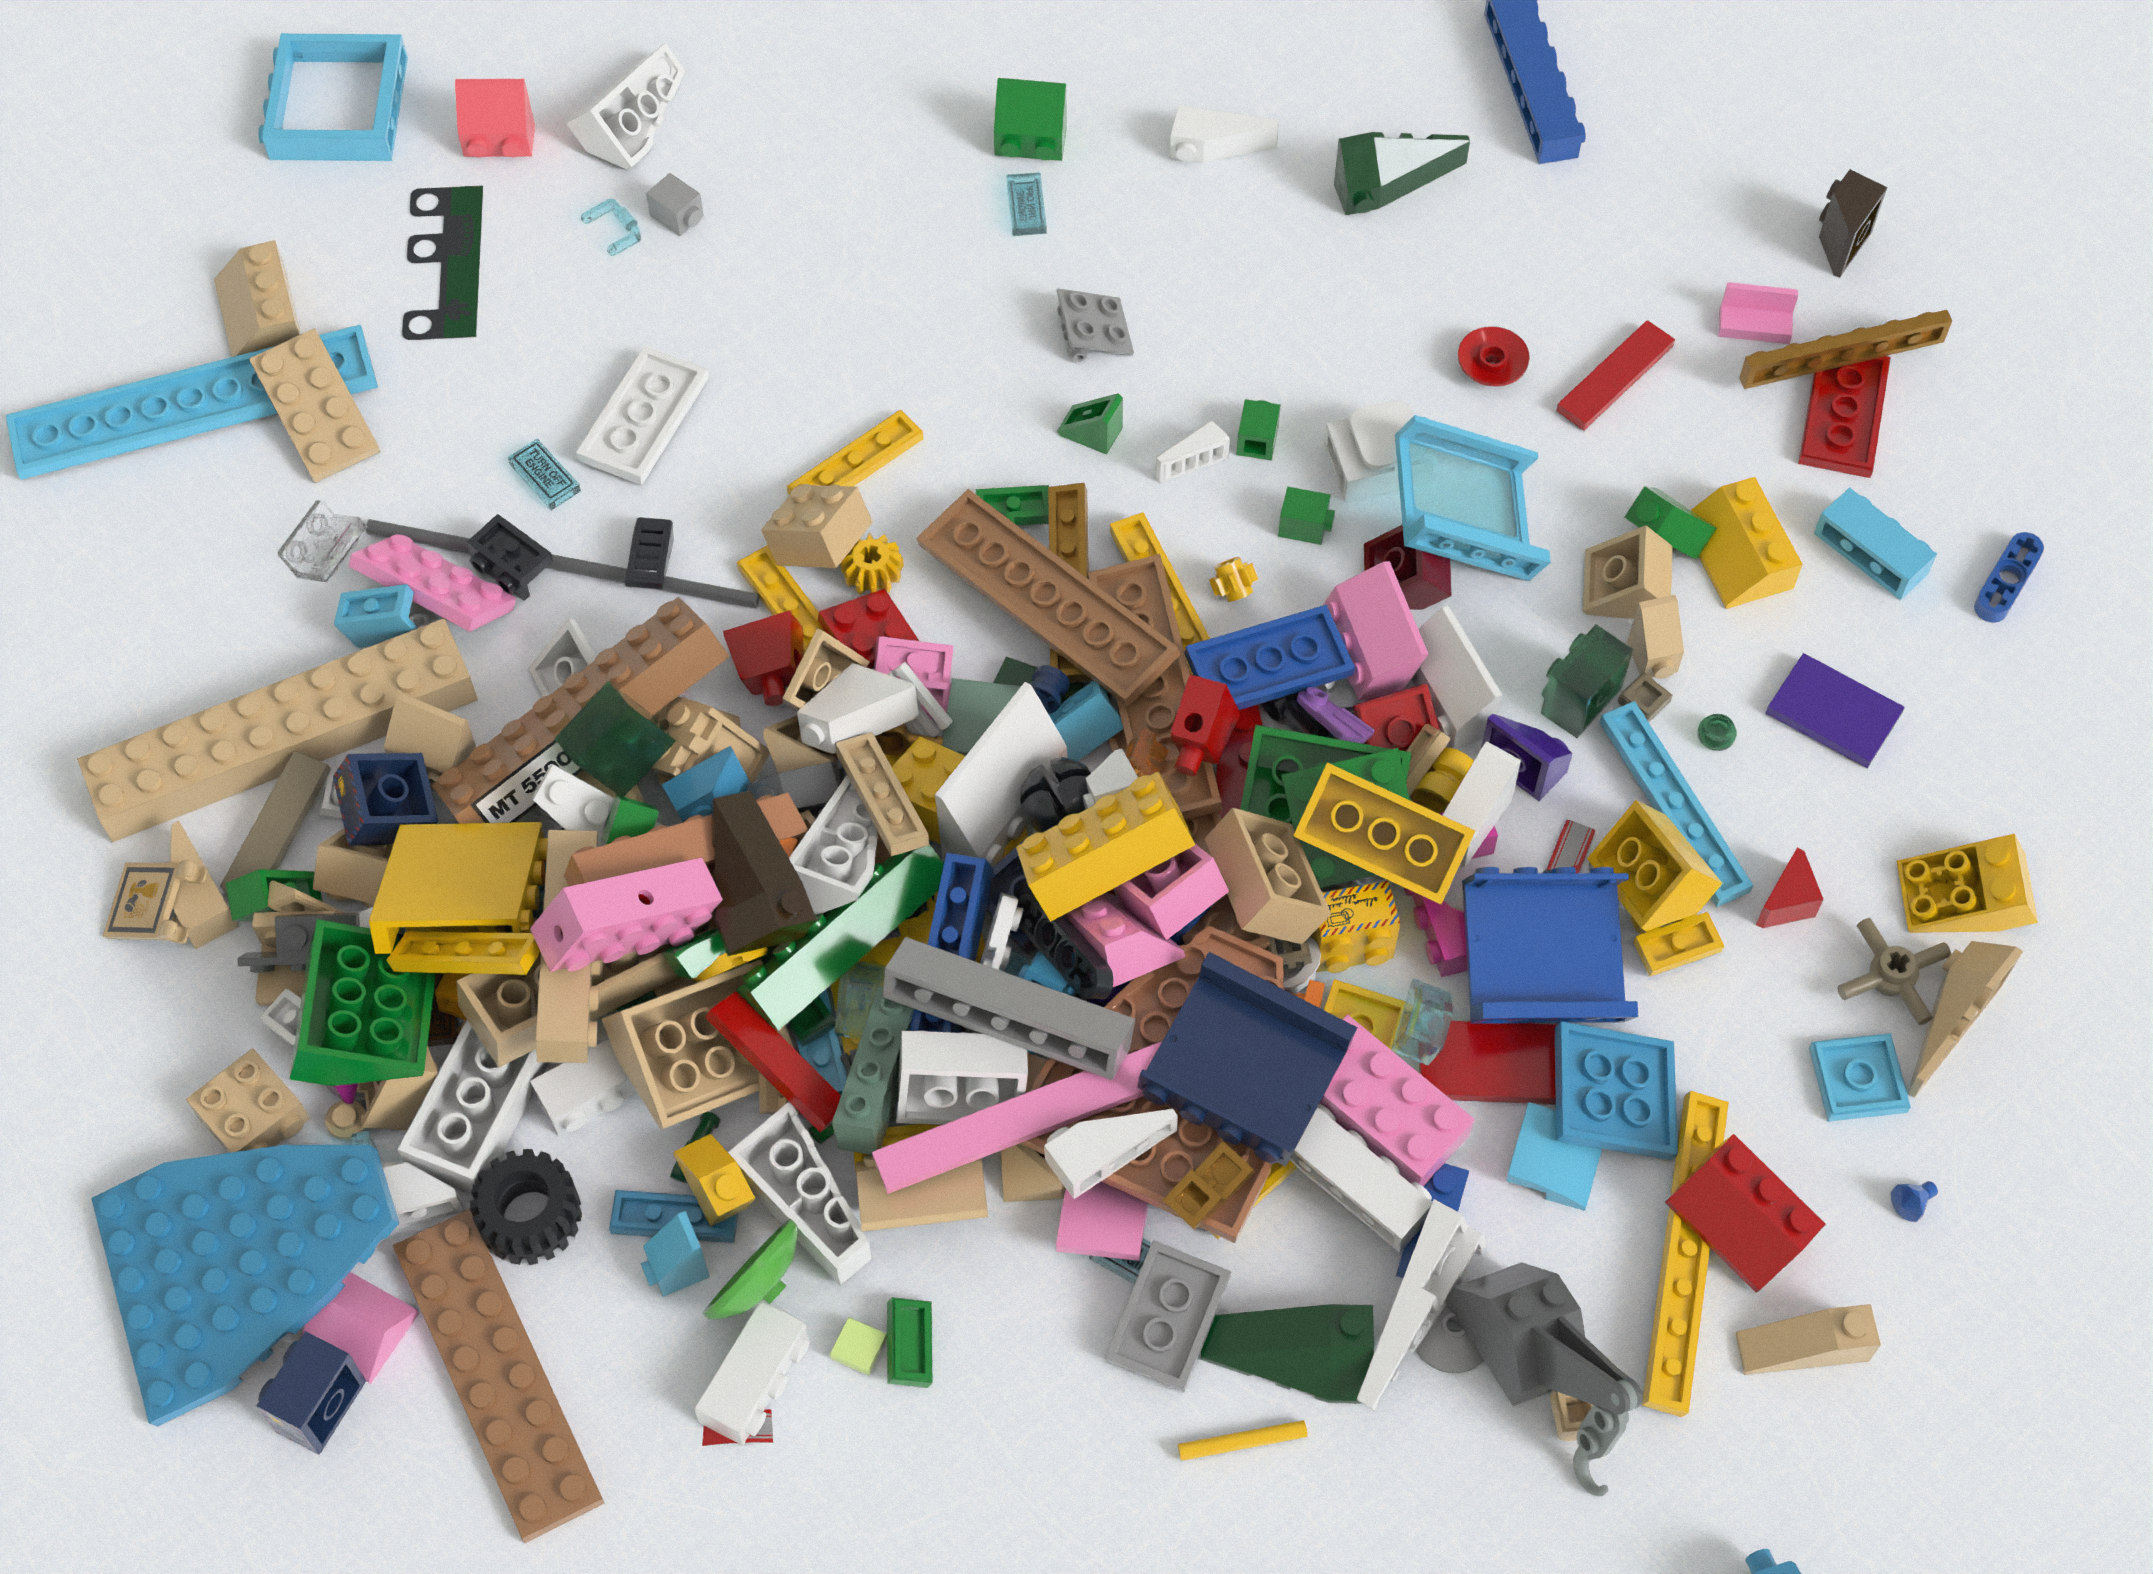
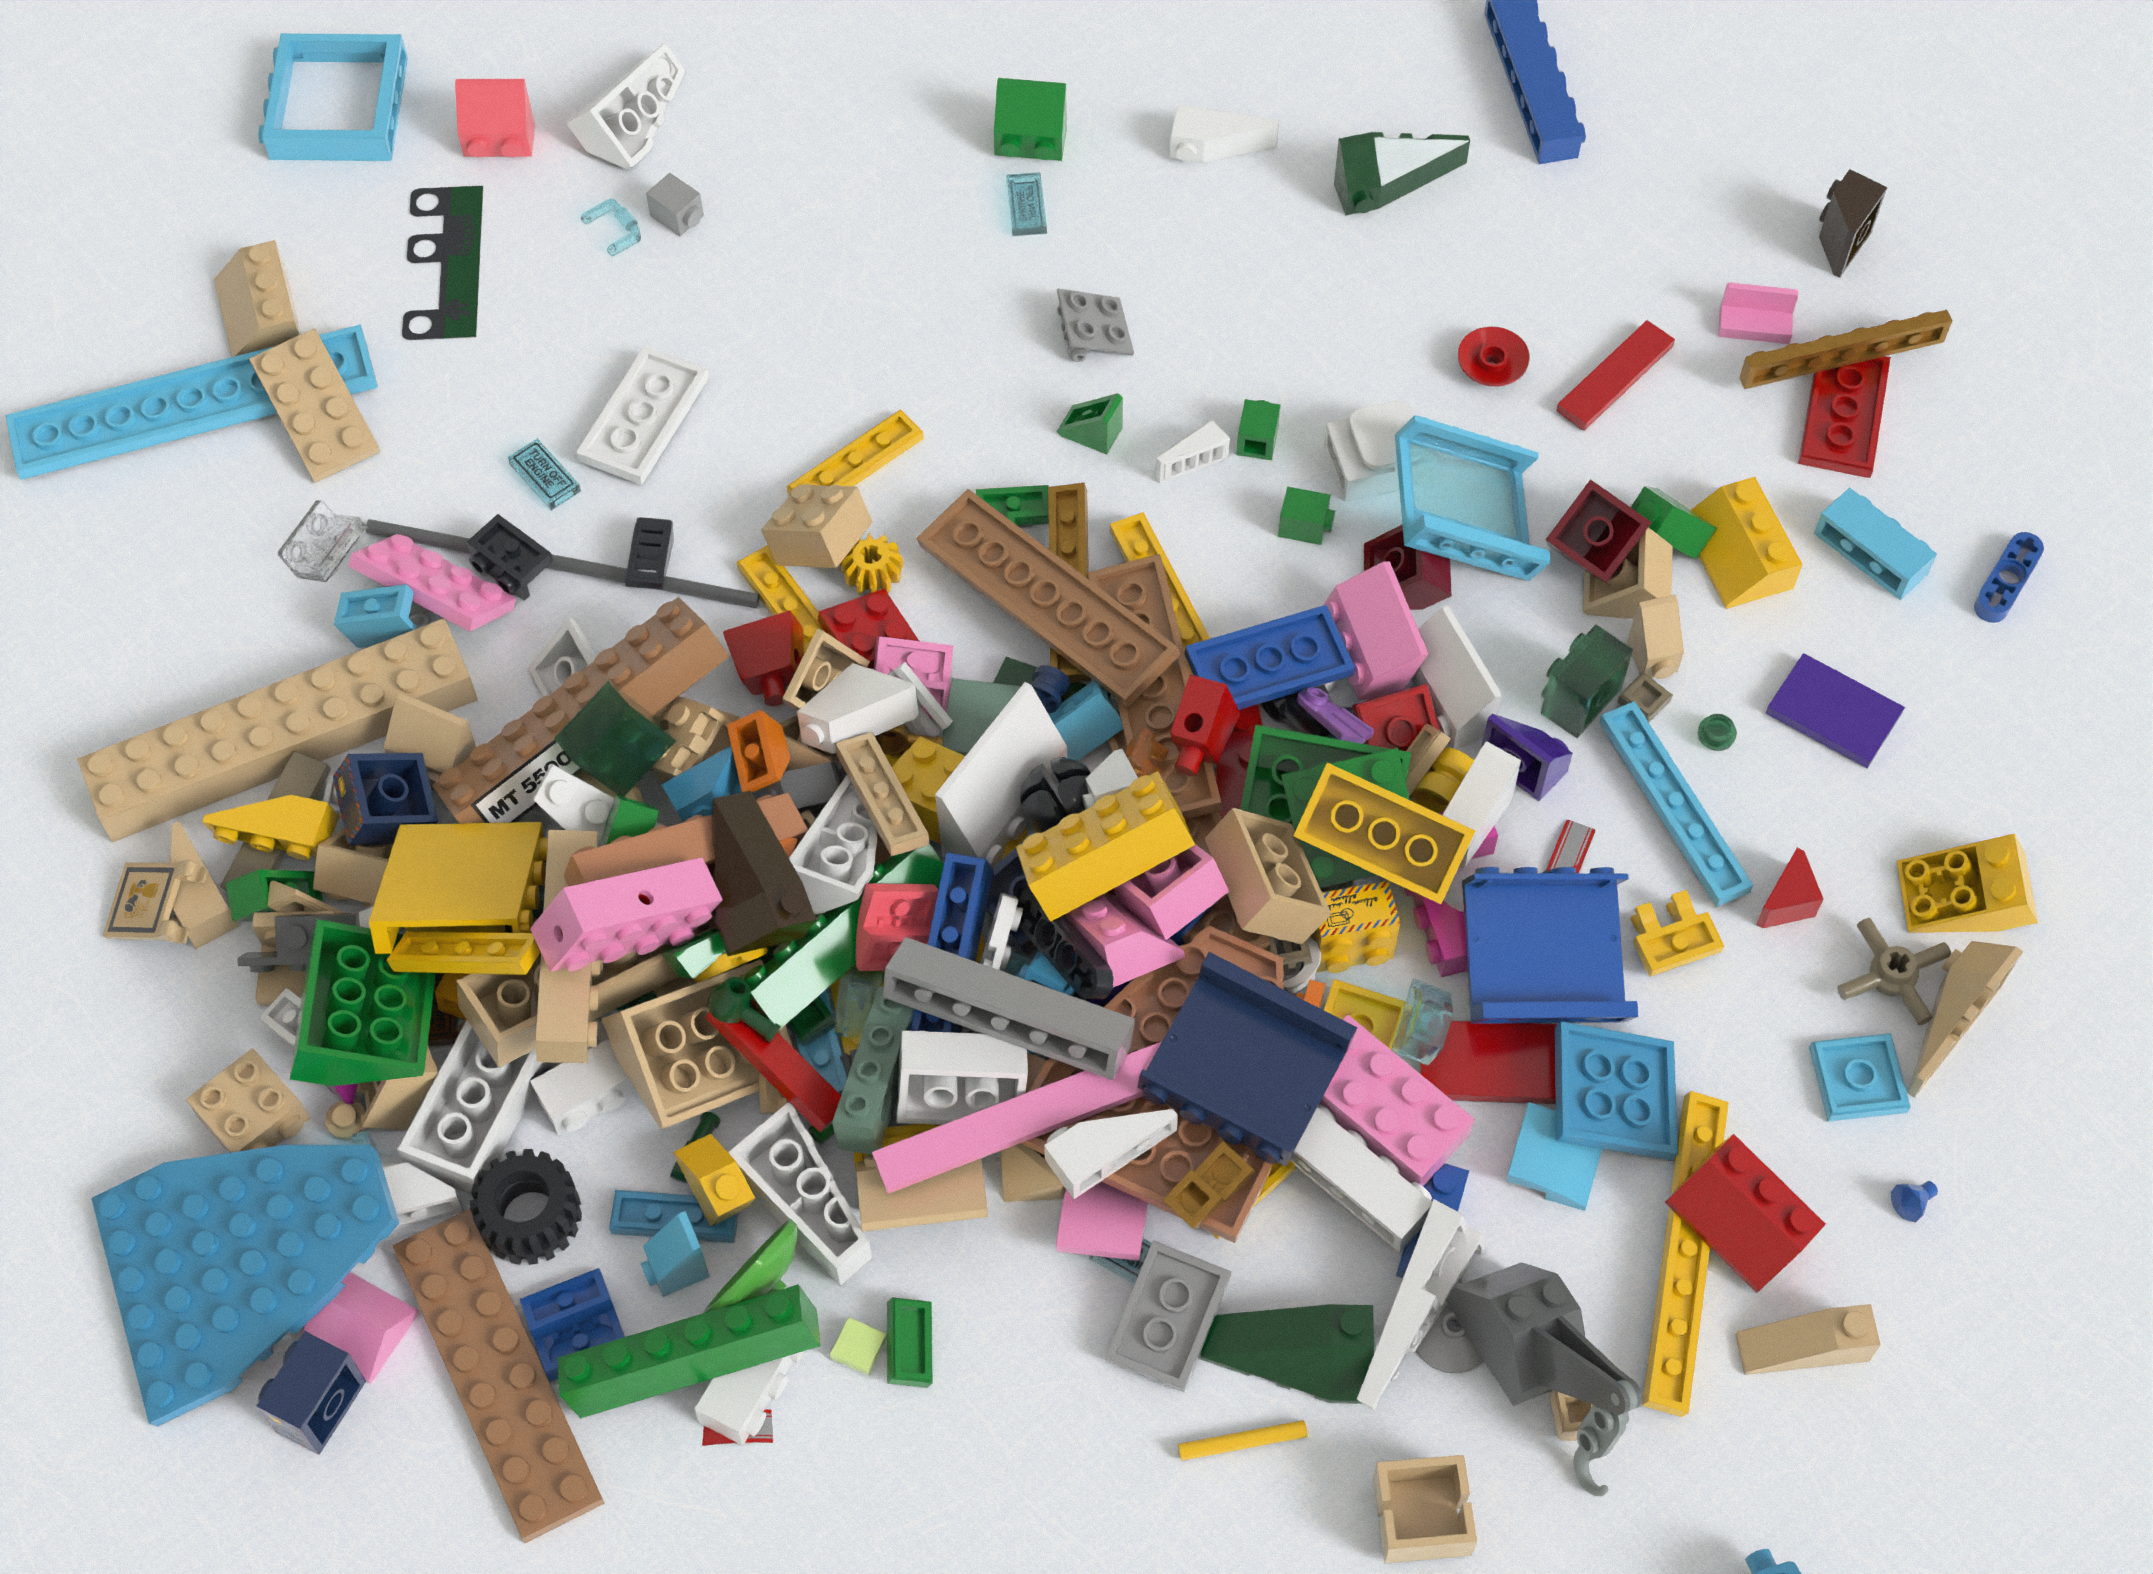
yellow gear [1209,557,1258,602] -> none
yellow slope [1587,800,1723,931] -> none
none -> yellow slope [202,795,339,861]
none -> blue slope [520,1268,625,1382]
none -> green brick [557,1284,821,1419]
none -> dark green bar [707,977,781,1043]
none -> orange slope [727,710,790,792]
none -> coral slope [856,884,939,971]
none -> tan piece [1373,1455,1477,1564]
none -> dark red slope [1545,479,1652,584]

